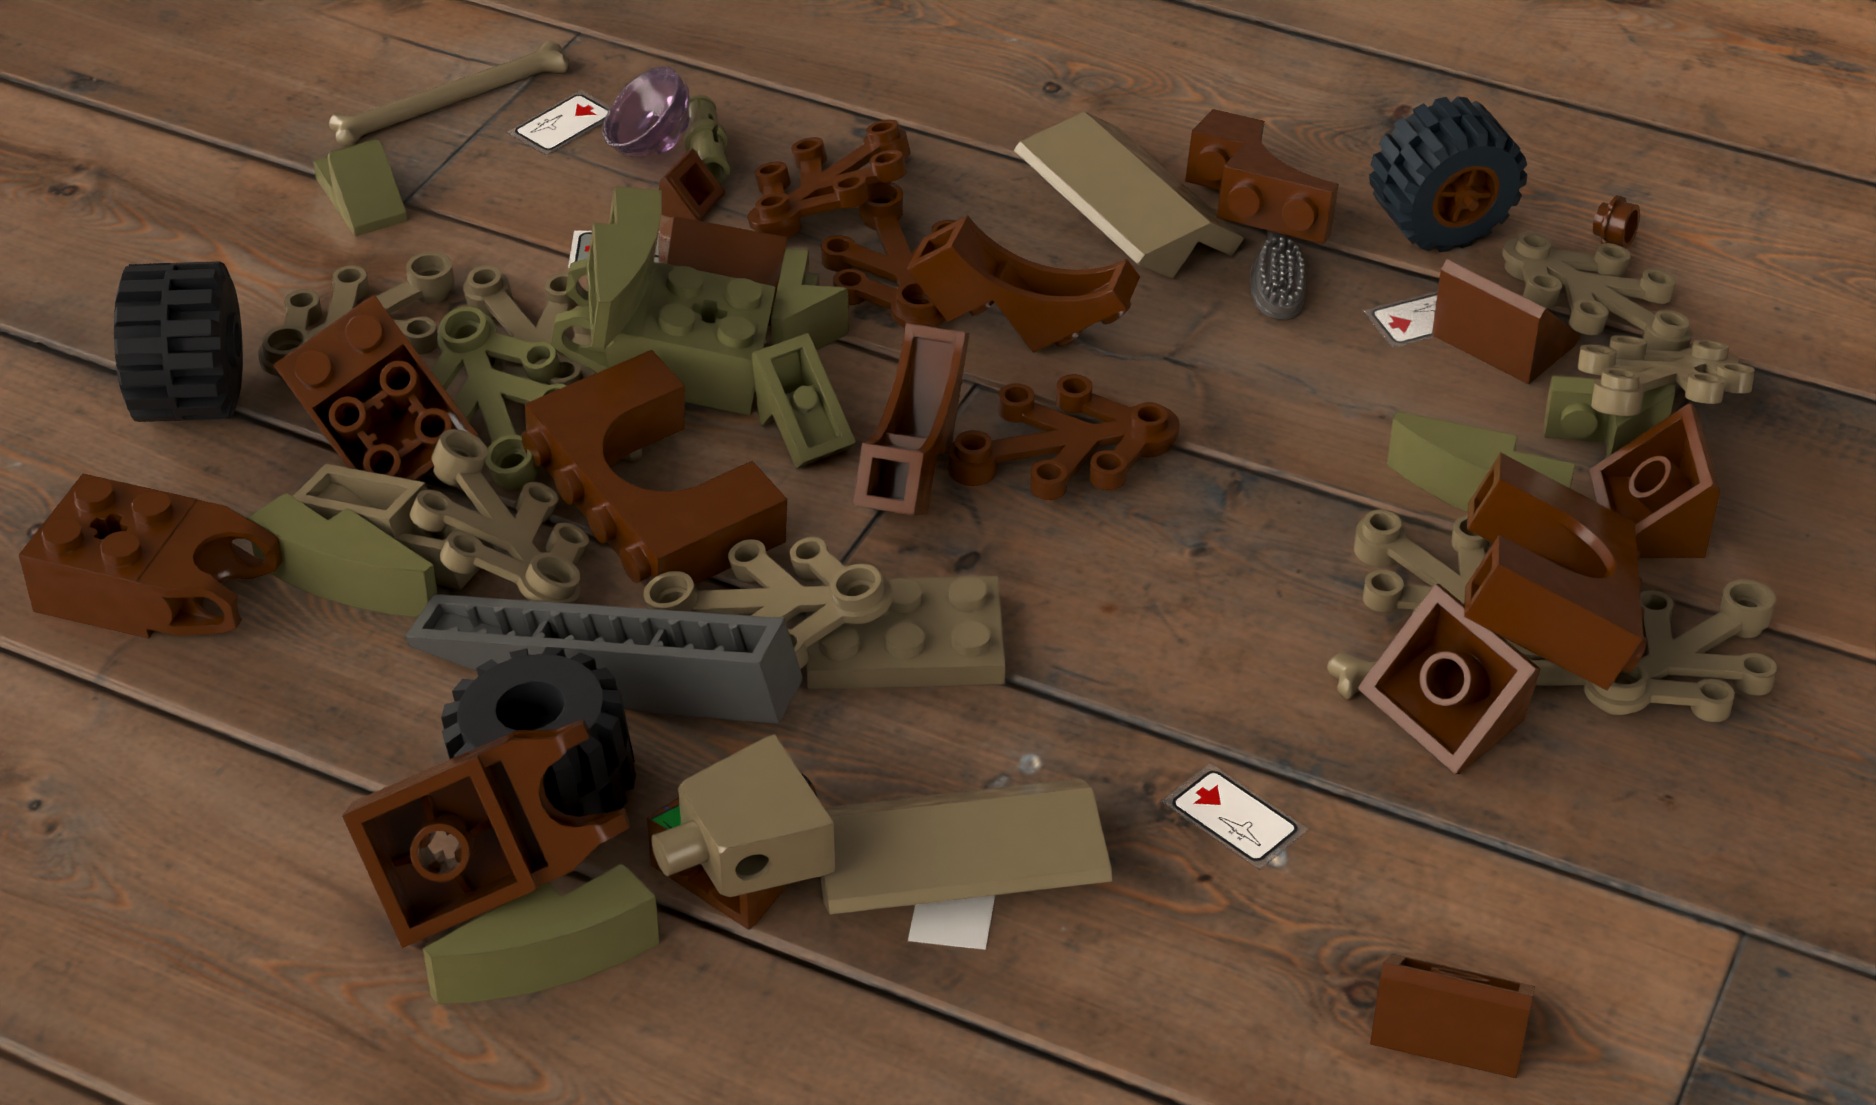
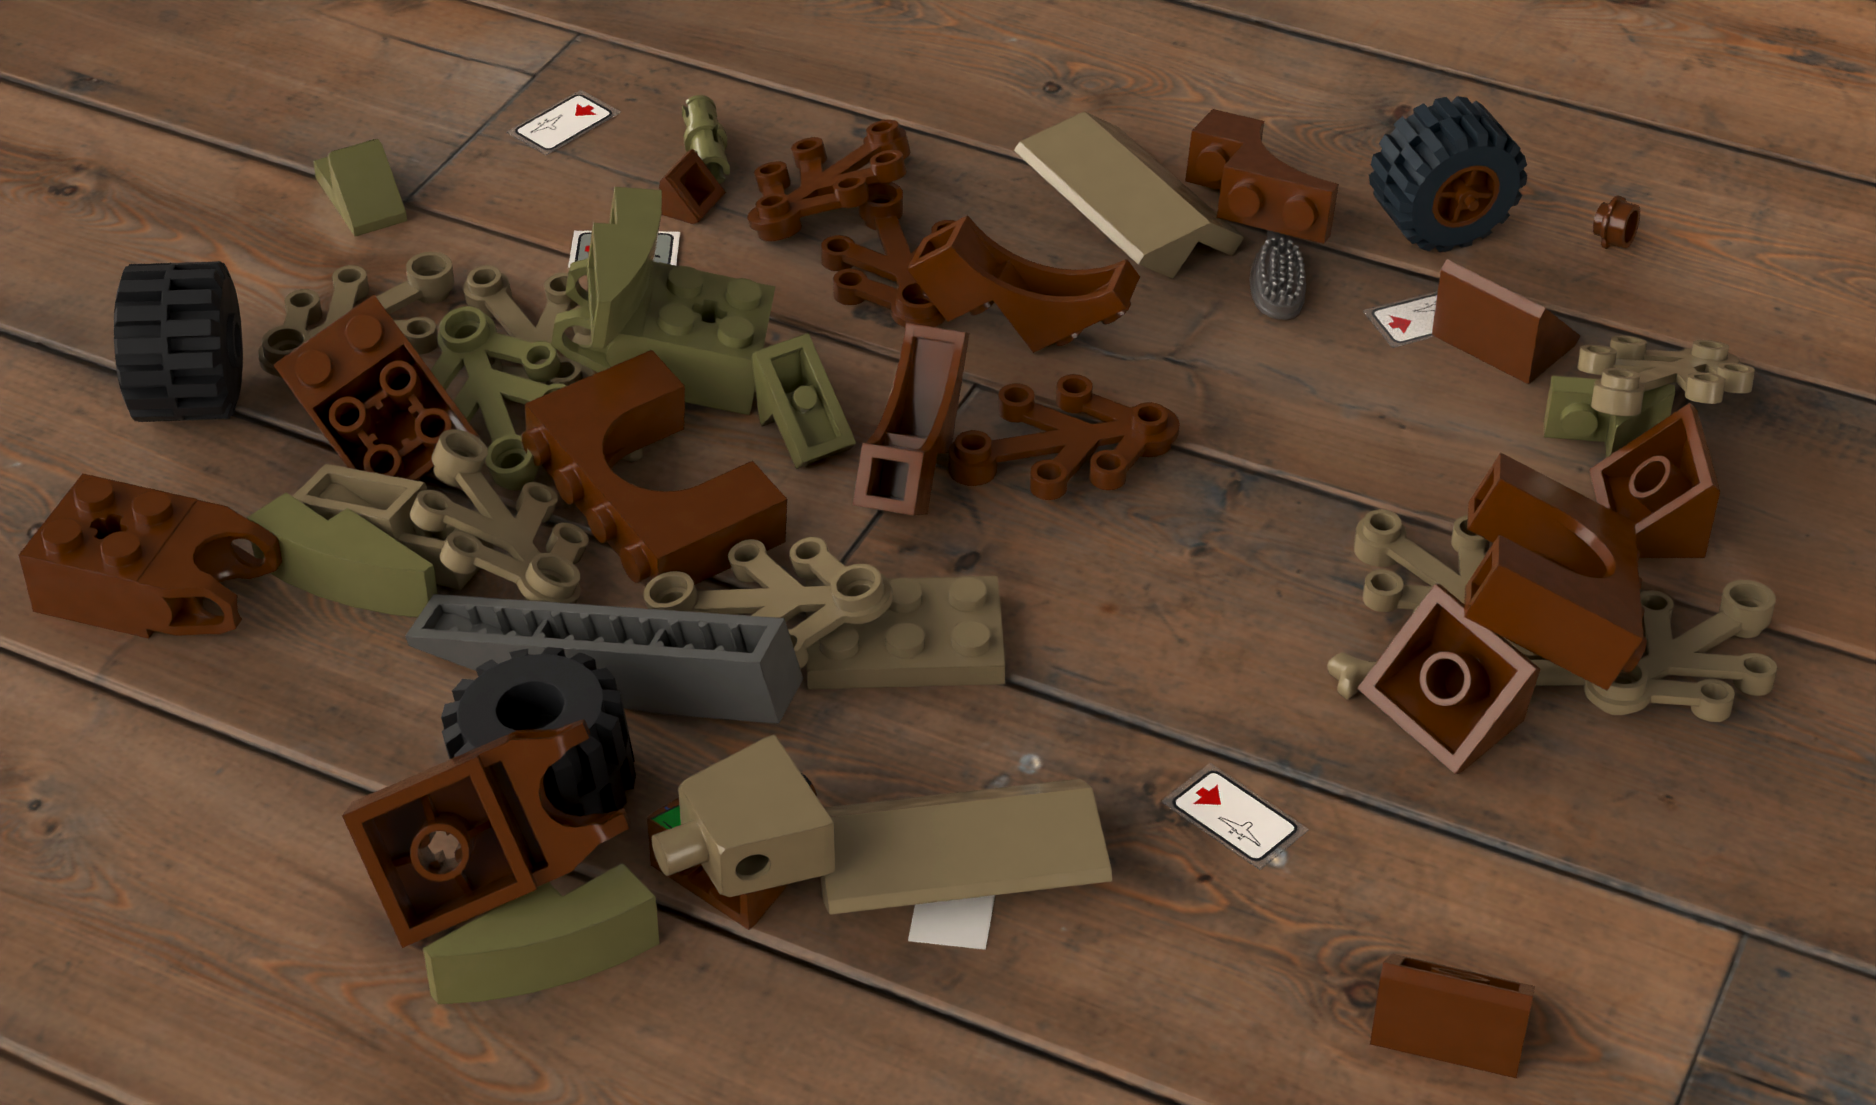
dark tan piece [329,40,569,147] -> none
piece [603,66,690,157] -> none
reddish brown slope [658,216,787,326] -> none
olive slope [771,248,849,350] -> none
olive slope [1387,411,1576,512] -> none
dark tan plant [1502,232,1693,351] -> none

